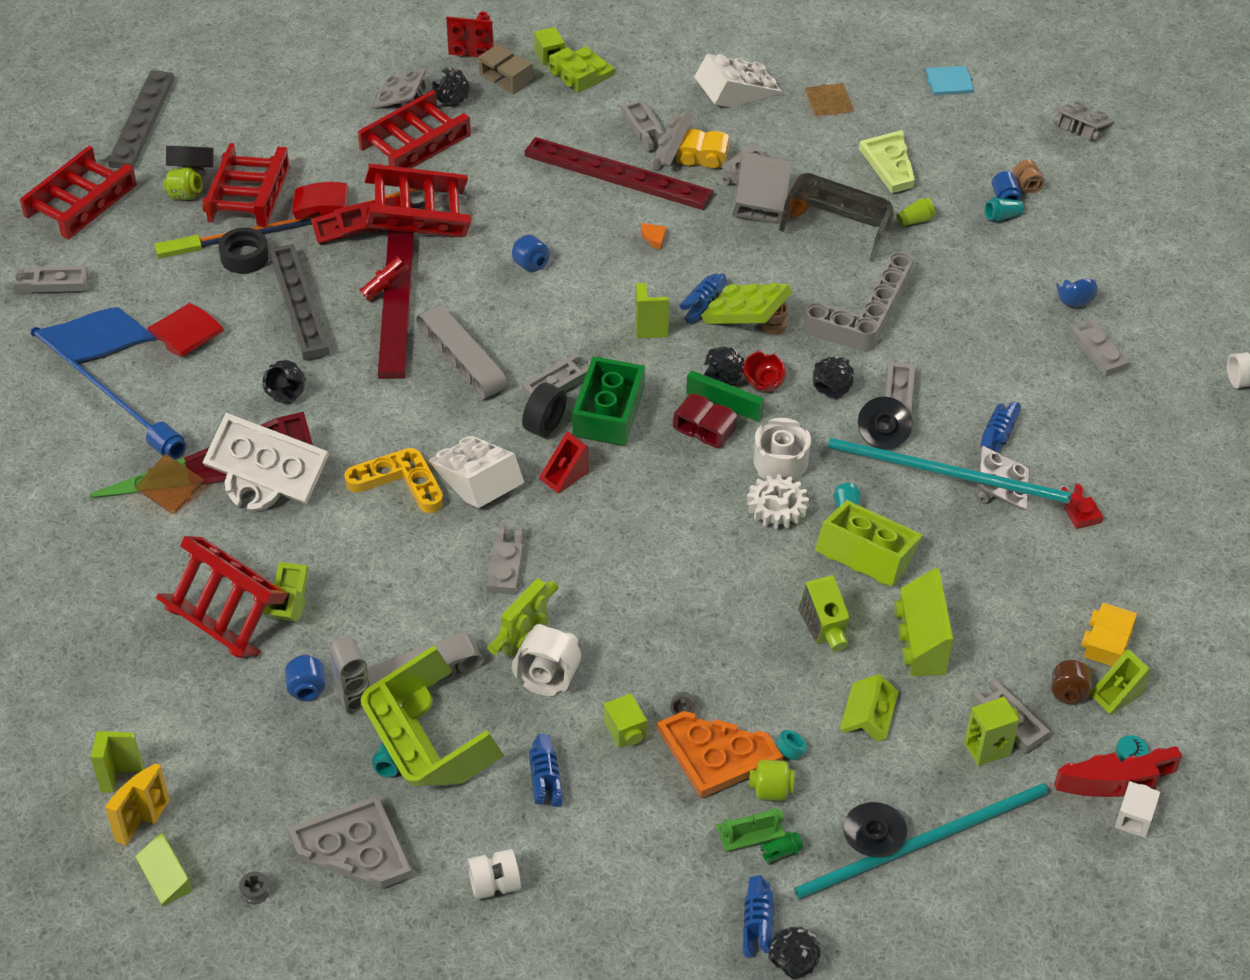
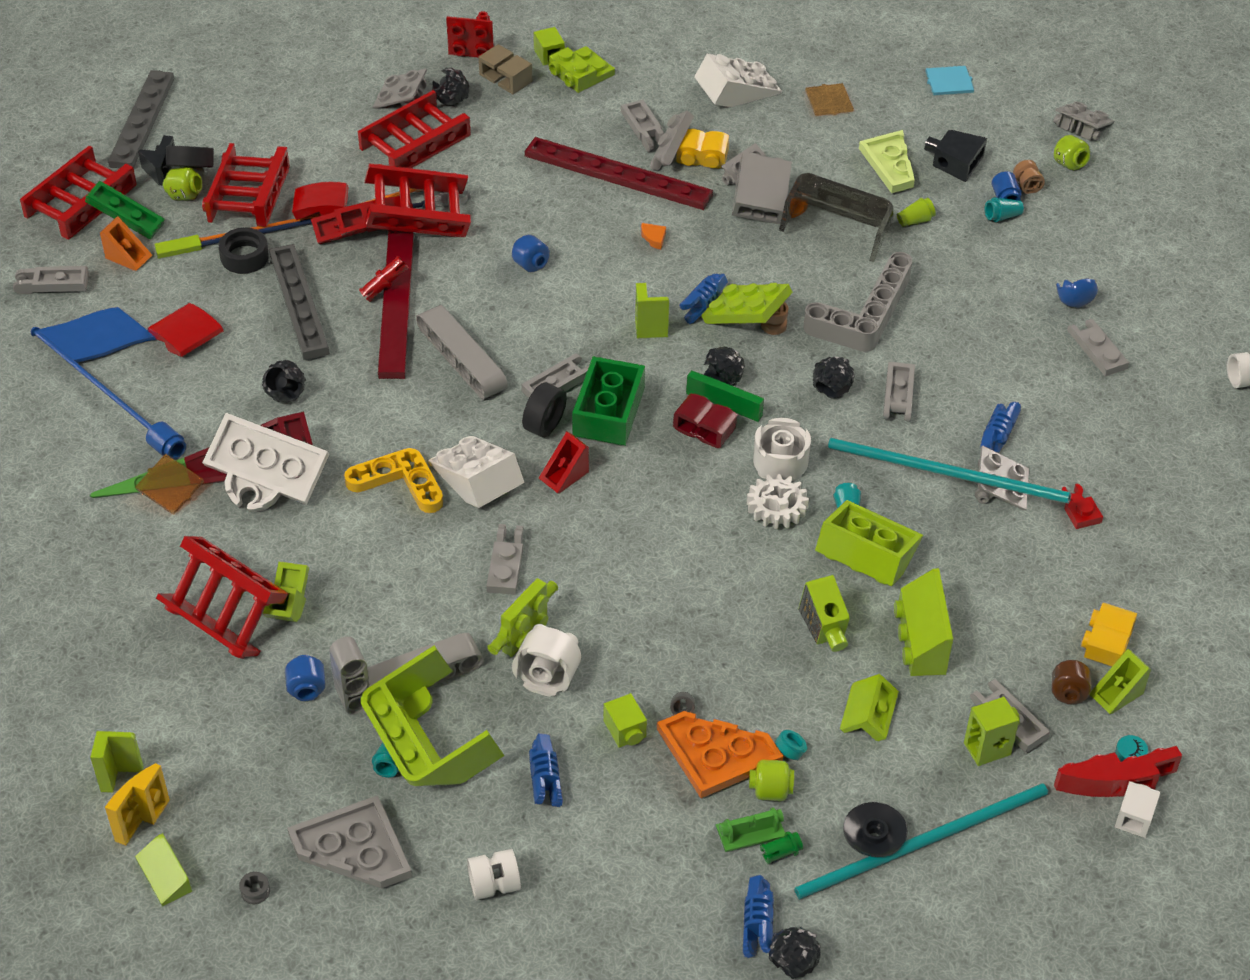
red hair [743,350,786,392] -> none
black dish [857,397,913,450] -> none
none -> green tile [85,180,165,240]
none -> orange slope [100,216,152,271]
none -> black slope [138,135,175,186]
none -> black torso [924,130,987,182]
none -> lime head [1053,135,1090,171]

